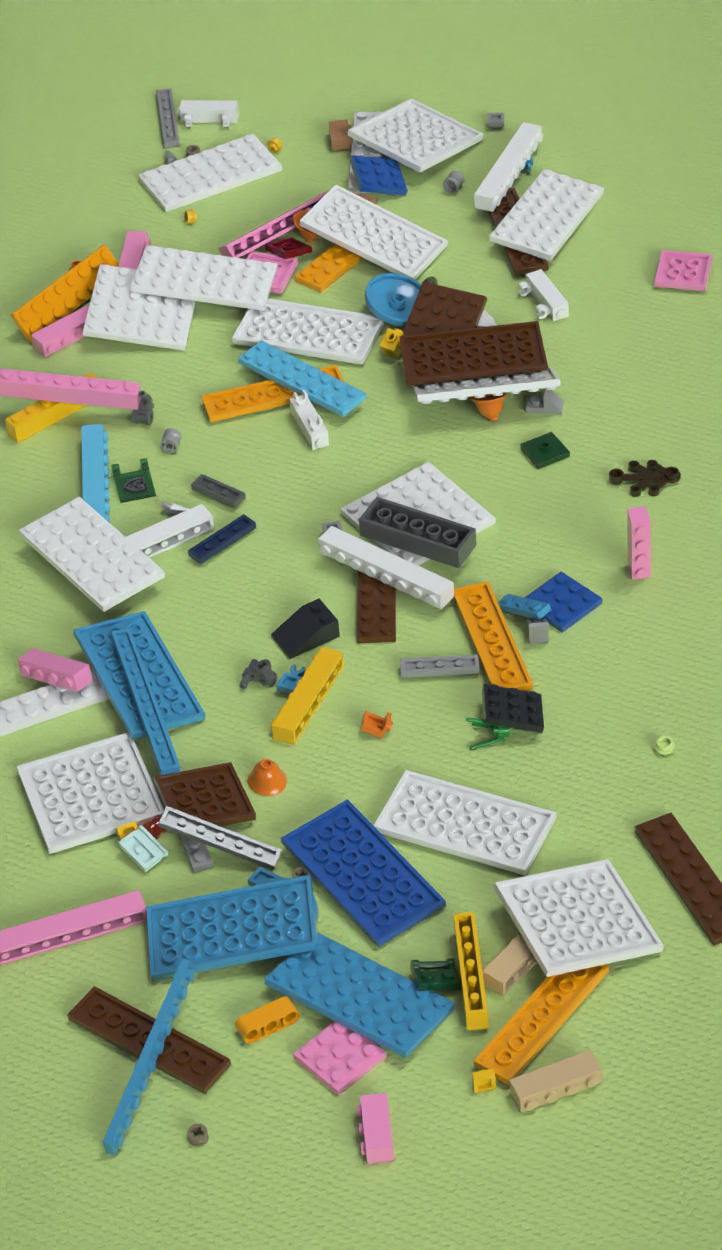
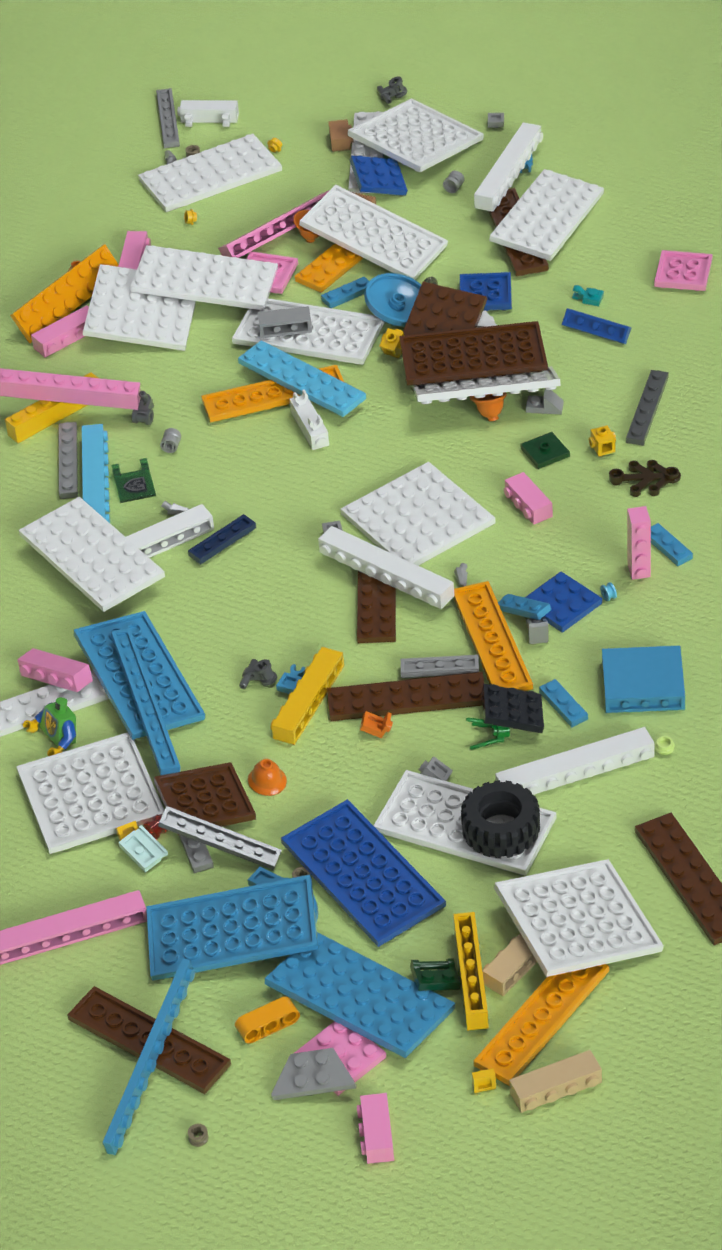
dark grey plate [191,474,246,509] -> none
dark red plate [265,238,312,259] -> none
black slope [271,598,340,659] -> none
dark grey brick [359,497,477,568] -> none
white brick [518,269,569,322] -> none
none -> torso [23,697,76,756]
none -> light grey plate [59,422,78,499]
none -> light grey brick [258,306,312,338]
none -> light grey wing [271,1048,356,1100]
none -> dark azure plate [321,277,369,308]
none -> reddish brown plate [327,672,484,721]
none -> dark grey piece [377,76,407,104]
none -> light grey bracket [418,756,453,781]
none -> light grey bar [454,563,468,587]
none -> blue plate [460,272,512,311]
none -> black tyre [461,780,540,858]
none -> white brick [495,727,654,795]
none -> bright pink brick [504,472,553,525]
none -> dark azure plate [539,679,588,728]
none -> blue plate [562,308,631,344]
none -> teal plate [572,285,604,307]
none -> yellow brick [588,425,616,457]
none -> medium azure bush [600,582,617,601]
none -> dark azure panel [602,646,685,713]
none -> dark grey plate [626,370,669,446]
none -> dark azure plate [651,523,693,566]

